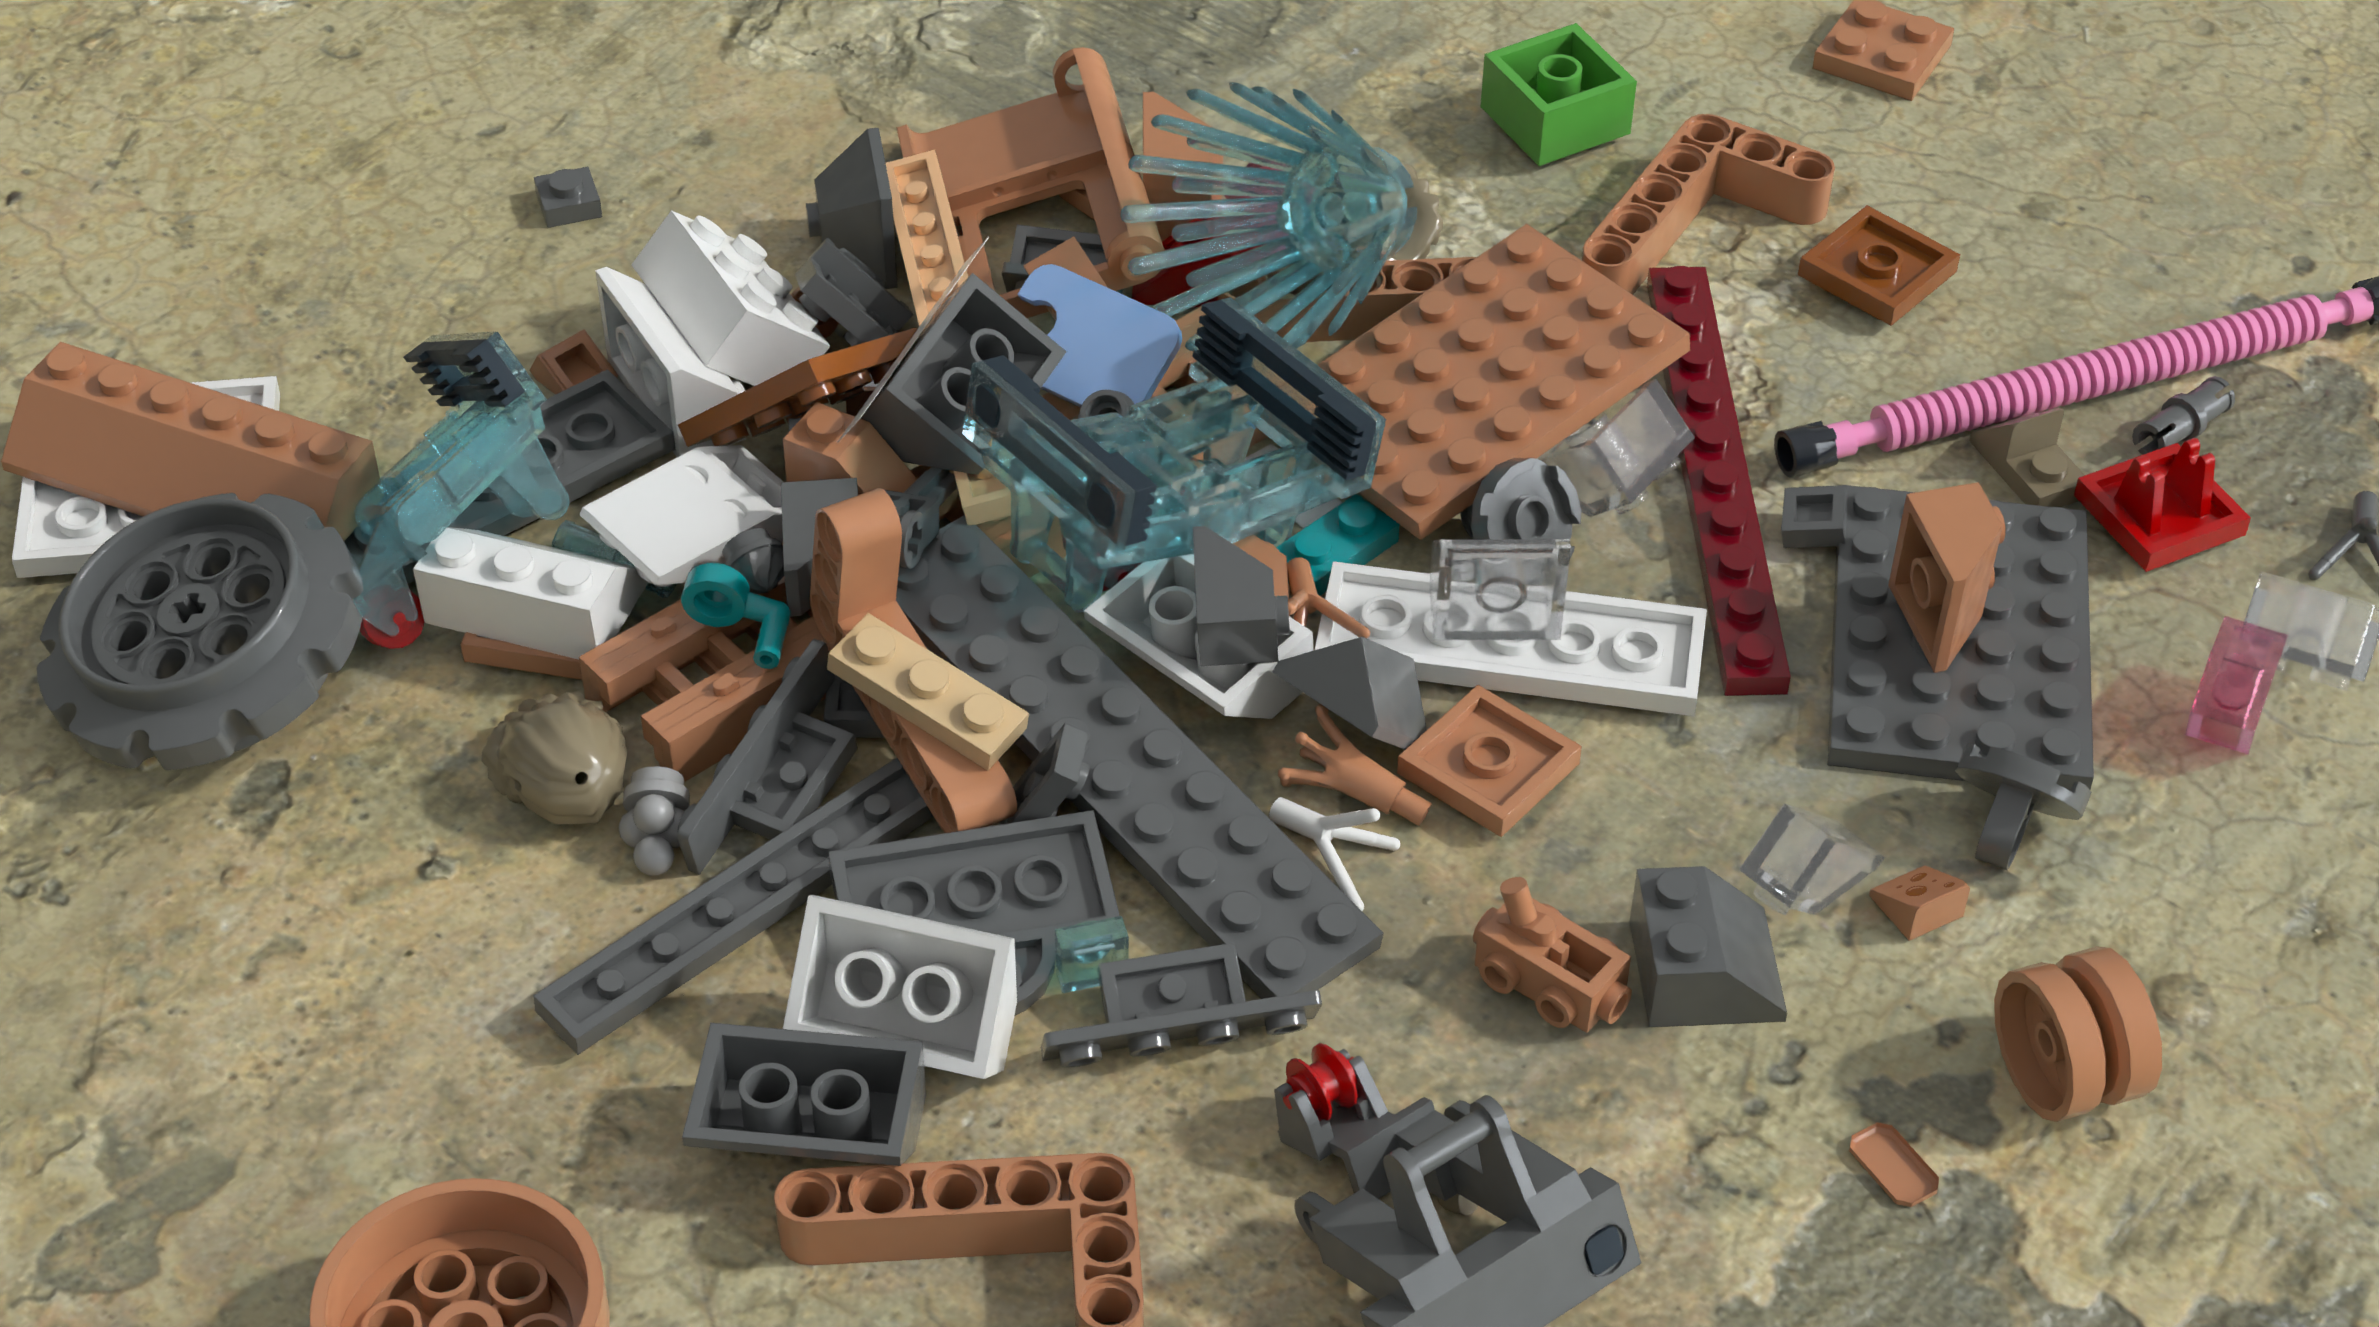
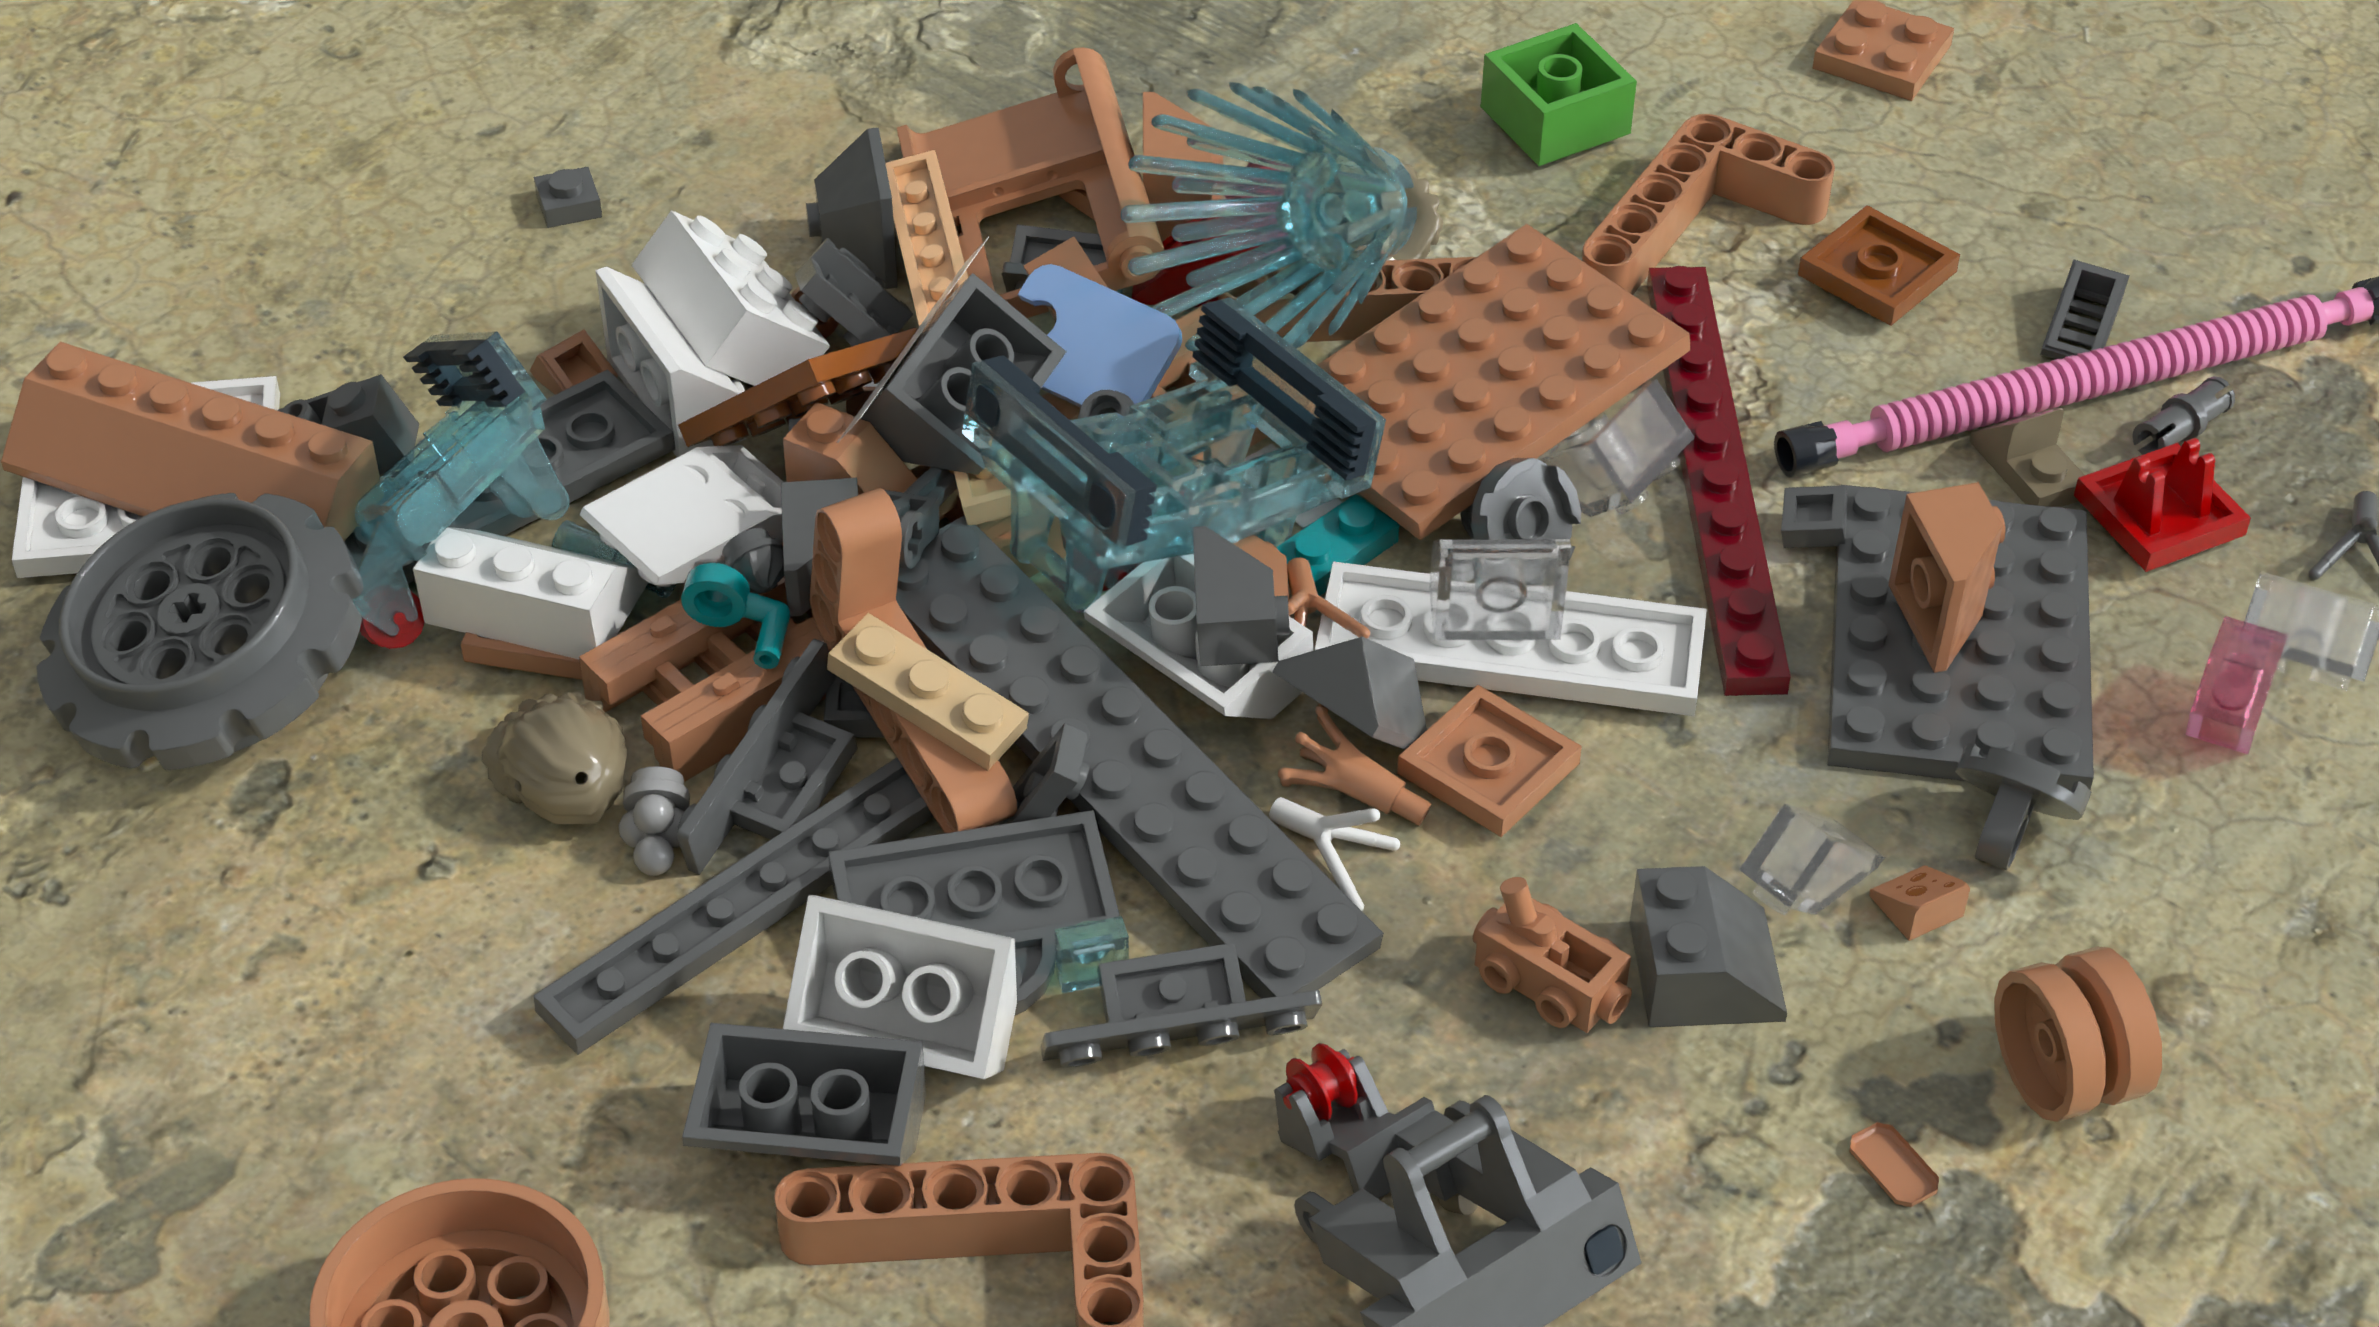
none -> dark grey slope [278,374,419,475]
none -> dark grey slope [2040,259,2130,359]

